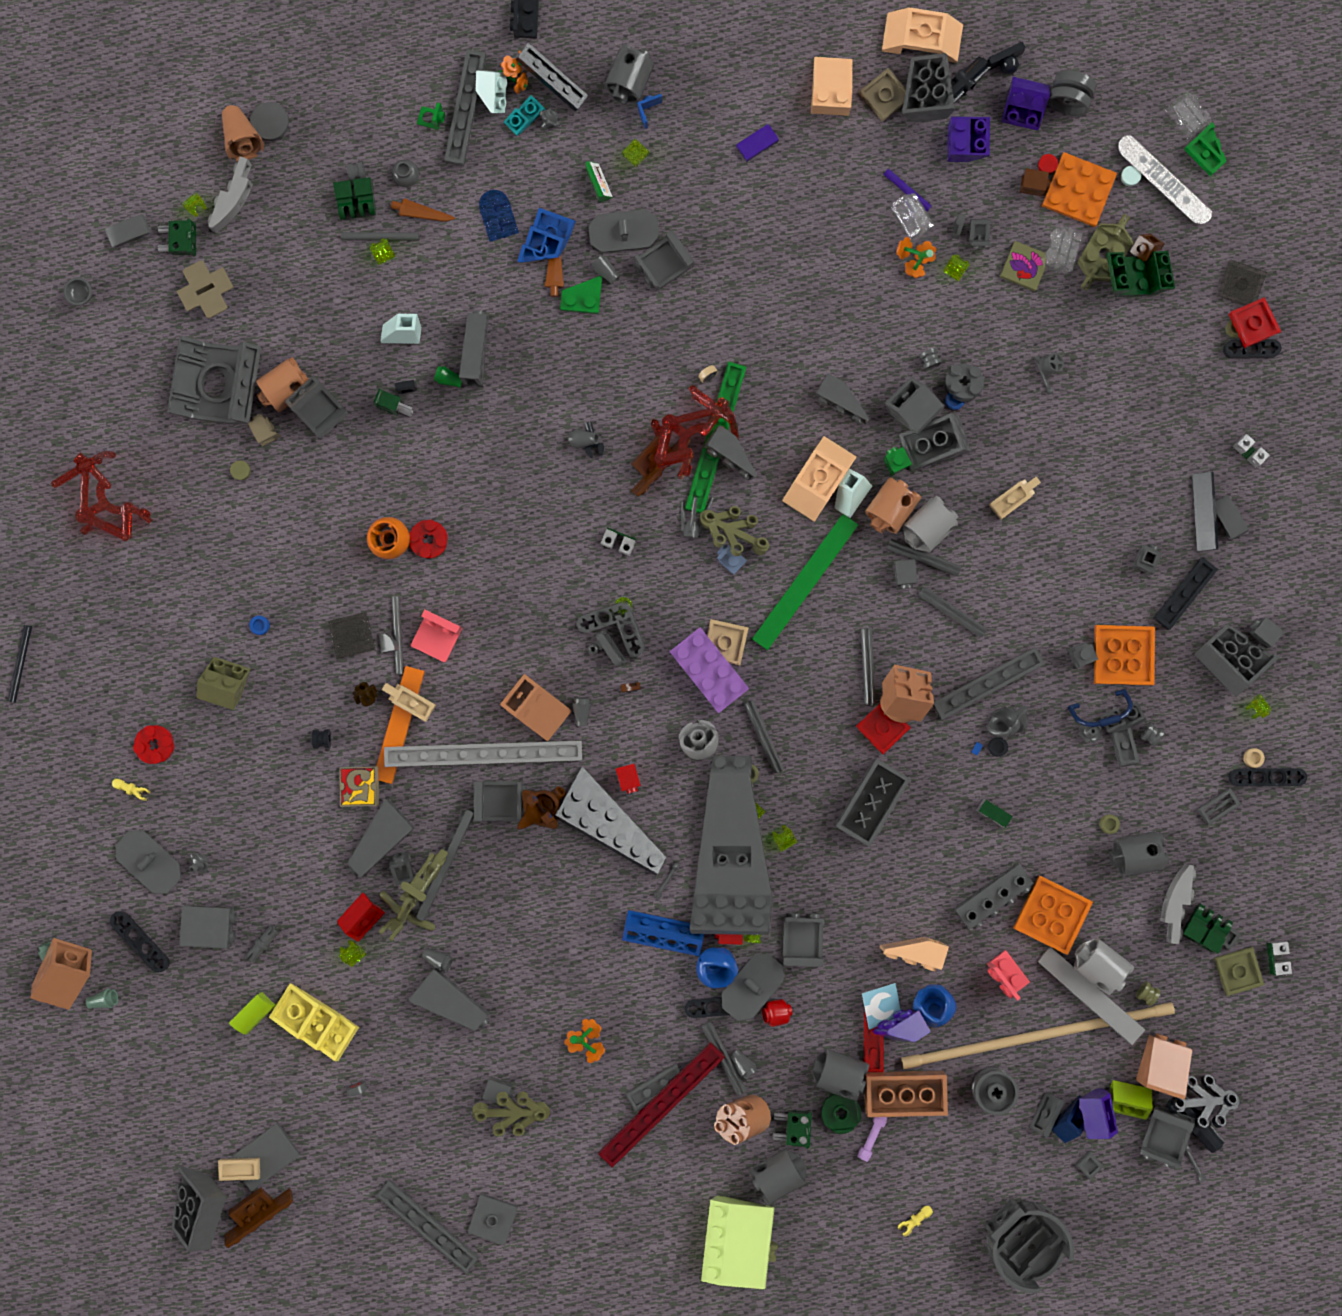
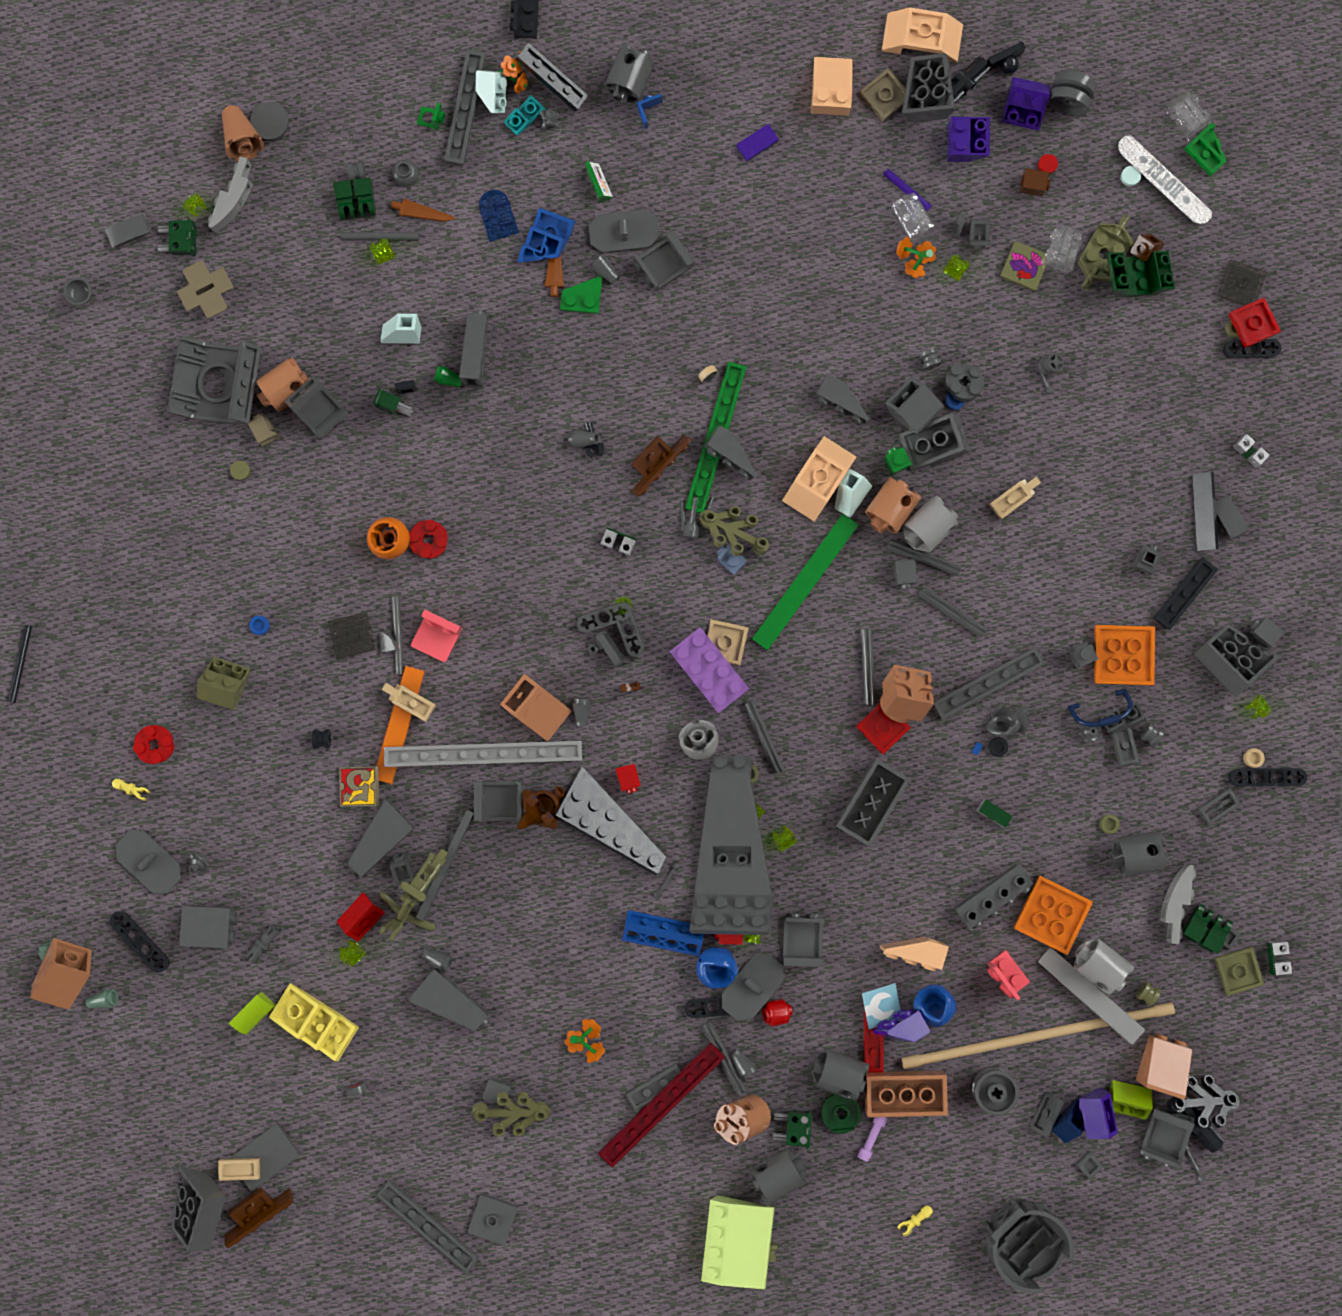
clear red piece [51,450,153,541] -> none
dark brown gear [352,682,378,707] -> none
clear neon green tile [622,138,649,167] -> none
clear red piece [651,385,739,480] -> none
orange plate [1042,152,1117,227] -> none

